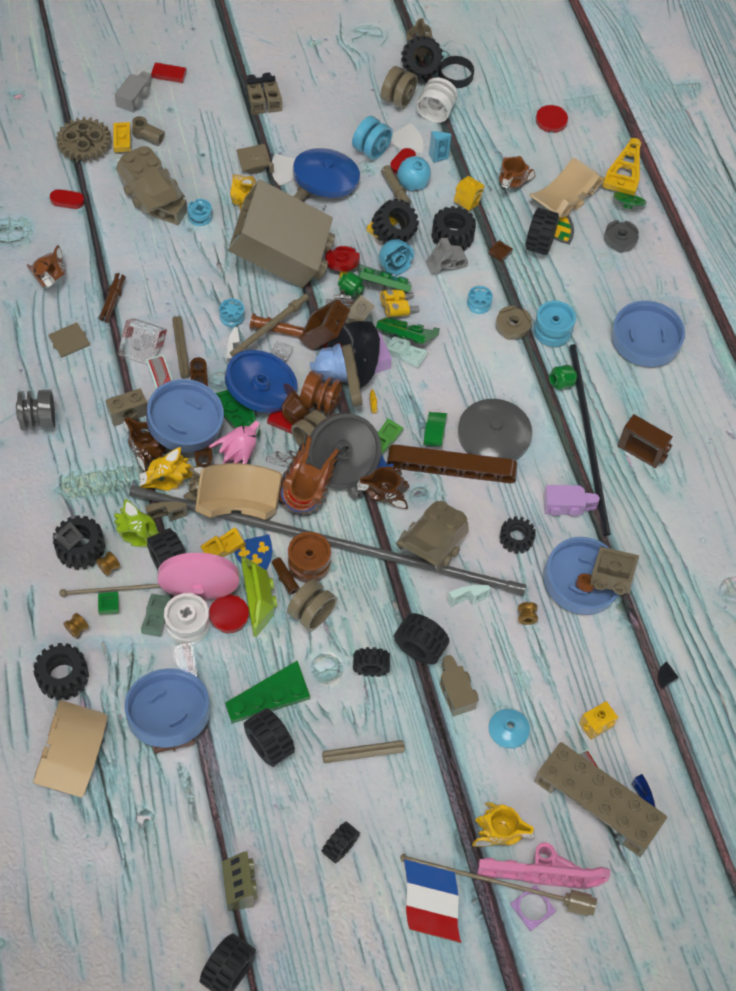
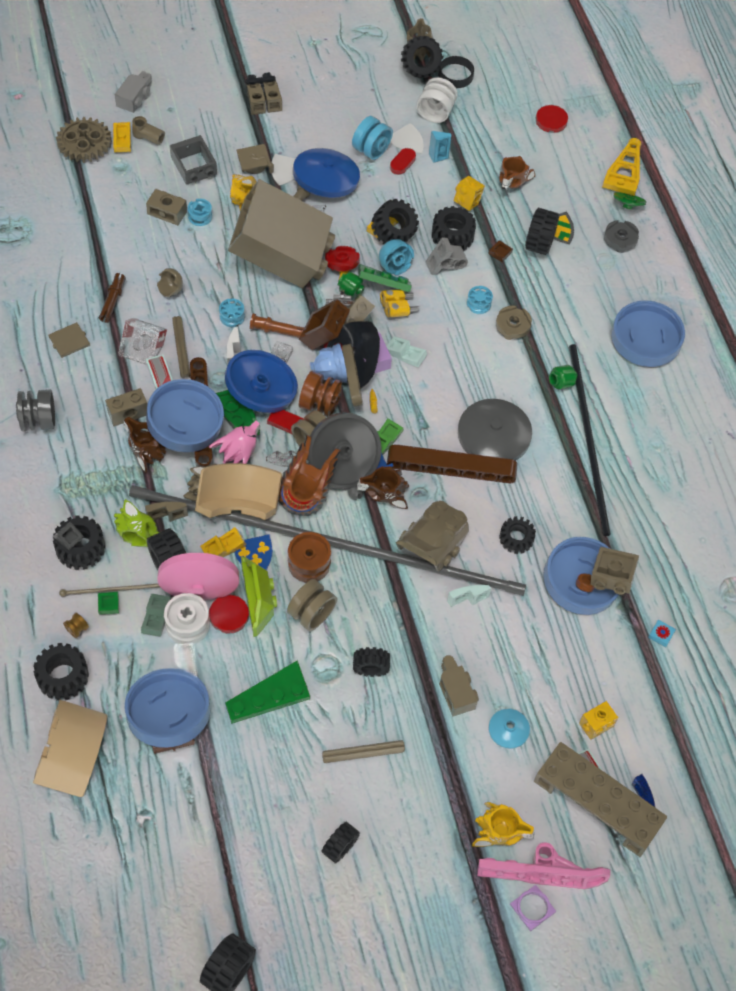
dark orange piece [27,245,66,288] -> none
red tile [50,189,84,209] -> none
pearl gold wheel [96,551,121,576] -> none
dark tan slope [116,146,185,213] -> none
yellow piece [139,447,193,491] -> none
red tile [151,62,187,83] -> none
olive slope [222,851,258,911] -> none
dark tan bar [230,294,309,357] -> none
black tyre [244,708,295,767] -> none
reddish brown axle [272,557,300,595] -> none
reddish brown piece [281,383,309,424] -> none
green wing [376,317,440,344] -> none
dark tan wheel [380,66,418,109] -> none
dark tan pin [381,165,412,204] -> none
black tyre [394,613,450,664] -> none
medium azure cylinder [397,156,431,191] -> none
flag [400,854,597,943] -> none
green slope [424,412,447,446] -> none
pearl gold wheel [518,602,538,625] -> none
tan panel [529,158,605,217] -> none
medium azure wheel [534,300,576,347] -> none
lavender hinge [543,485,600,516] -> none
reddish brown window [617,414,673,469] -> none
black tile [657,661,679,689] -> none
none -> dark tan hair [157,268,183,297]
none -> dark grey window [170,135,217,185]
none -> medium azure tile [648,620,676,647]

